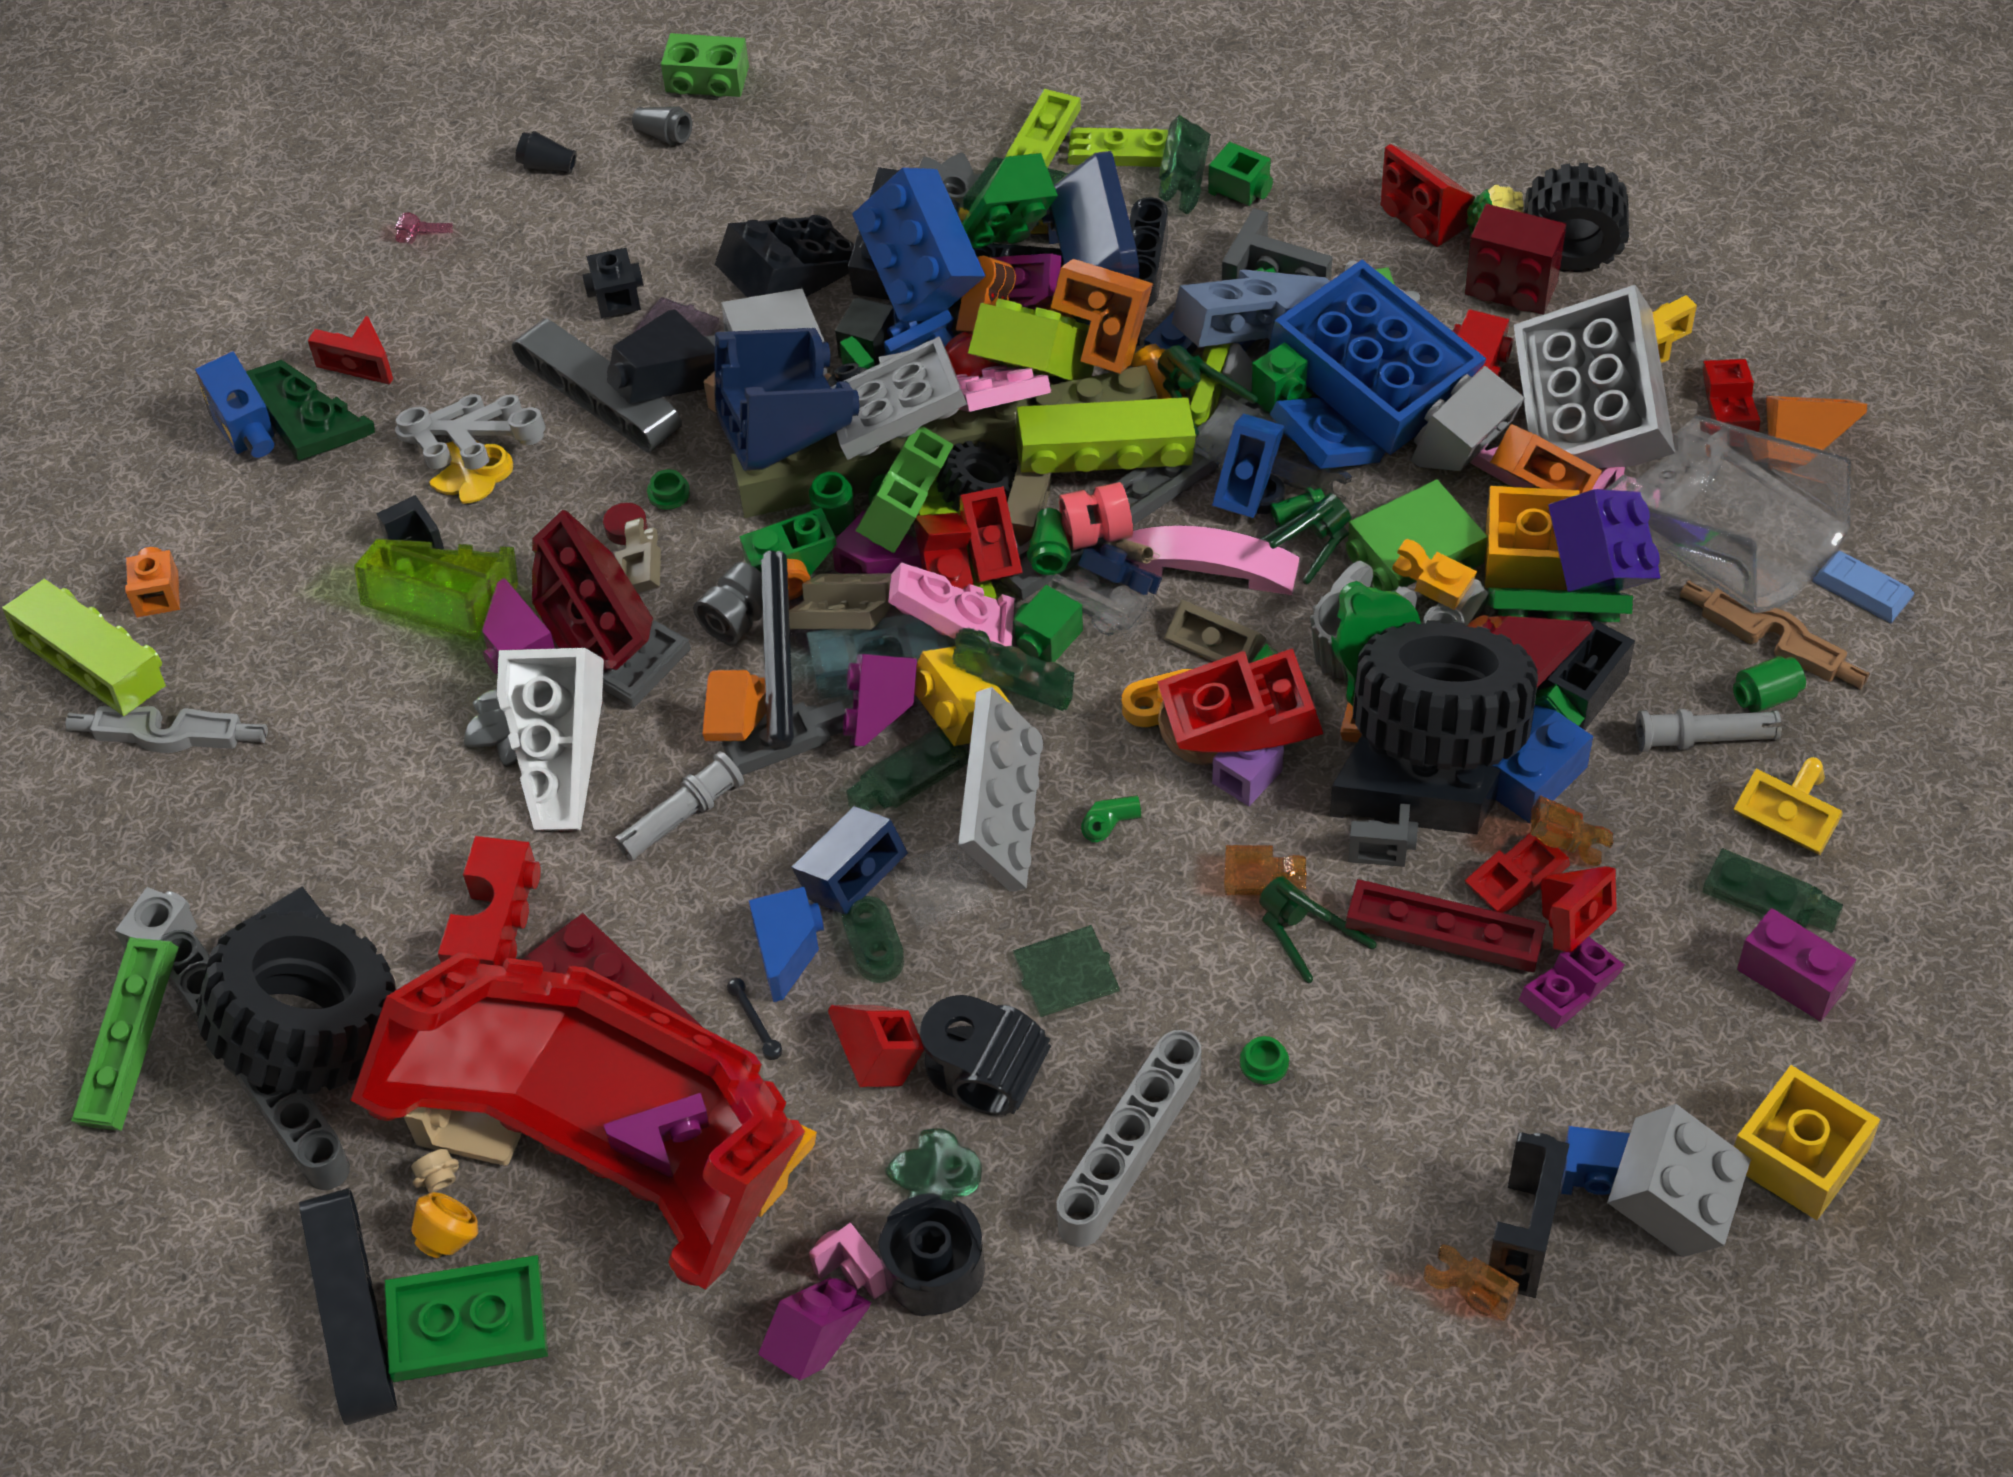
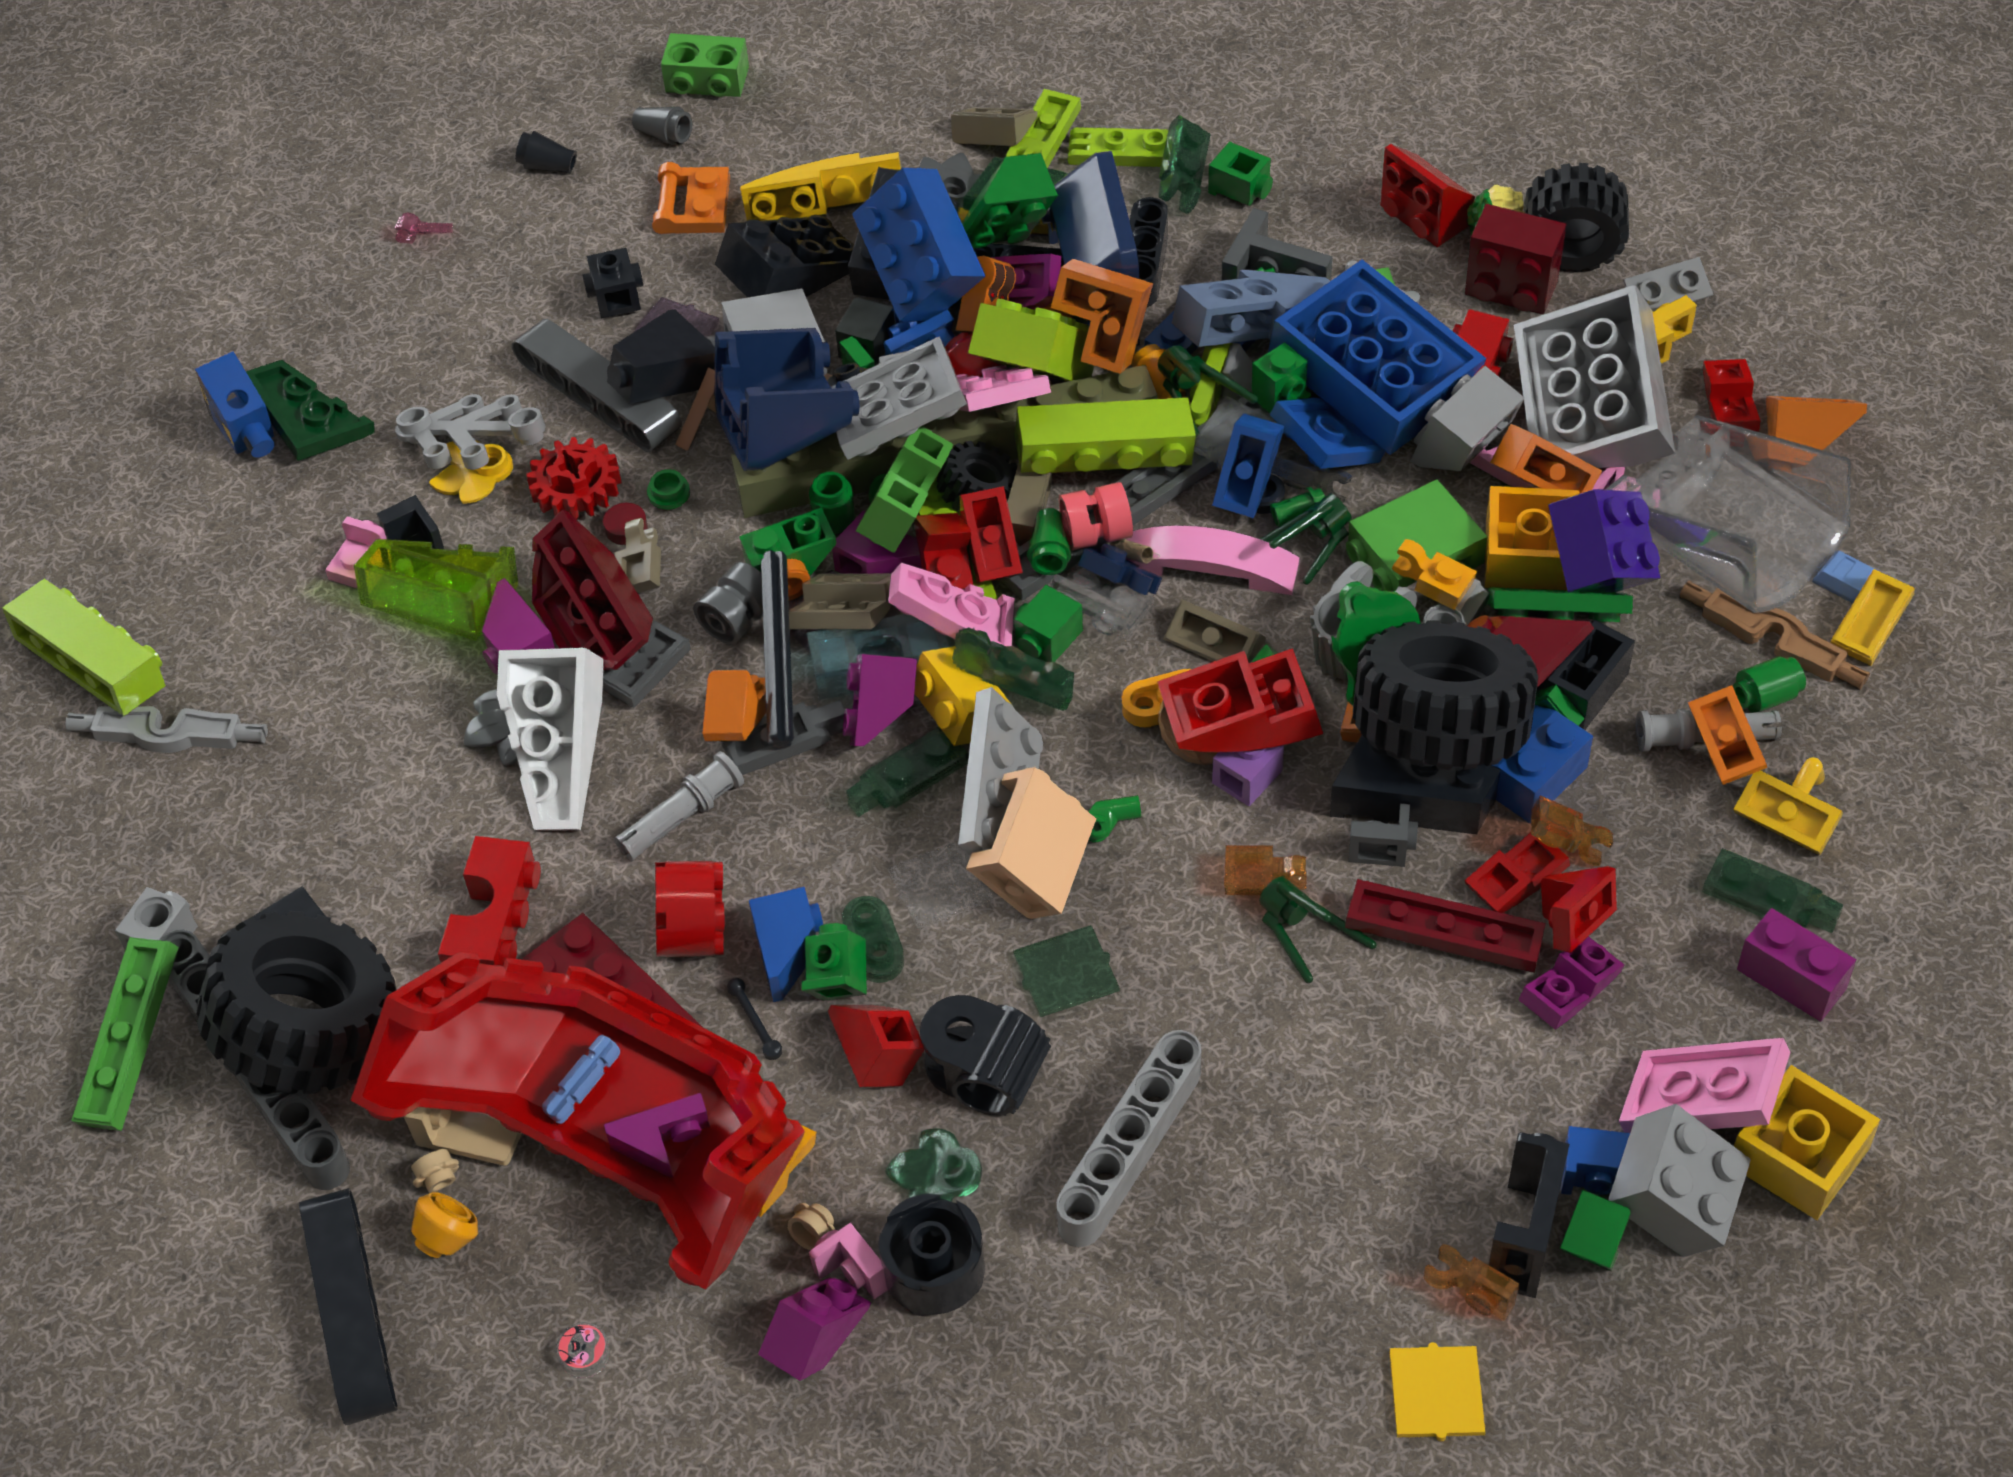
orange brick [125,547,180,617] -> none
red slope [308,316,393,385] -> none
green plate [385,1255,548,1382] -> none
dark blue brick [791,806,908,915] -> none
green plate [1240,1036,1289,1085] -> none
none -> bright pink bracket [325,517,391,591]
none -> red gear [526,437,622,519]
none -> medium blue axle [542,1035,620,1124]
none -> tile [556,1322,610,1378]
none -> orange plate [652,162,730,234]
none -> red brick [655,861,725,957]
none -> nougat piece [675,368,715,451]
none -> yellow slope [740,152,901,221]
none -> tan plate [788,1203,835,1250]
none -> green brick [802,923,867,1001]
none -> dark tan slope [951,107,1037,146]
none -> light nougat panel [966,767,1096,919]
none -> yellow piece [1389,1342,1485,1441]
none -> green panel [1560,1190,1631,1271]
none -> bright pink plate [1619,1038,1790,1133]
none -> light grey hinge [1623,257,1714,312]
none -> orange slope [1688,685,1768,785]
none -> yellow tile [1830,569,1915,666]

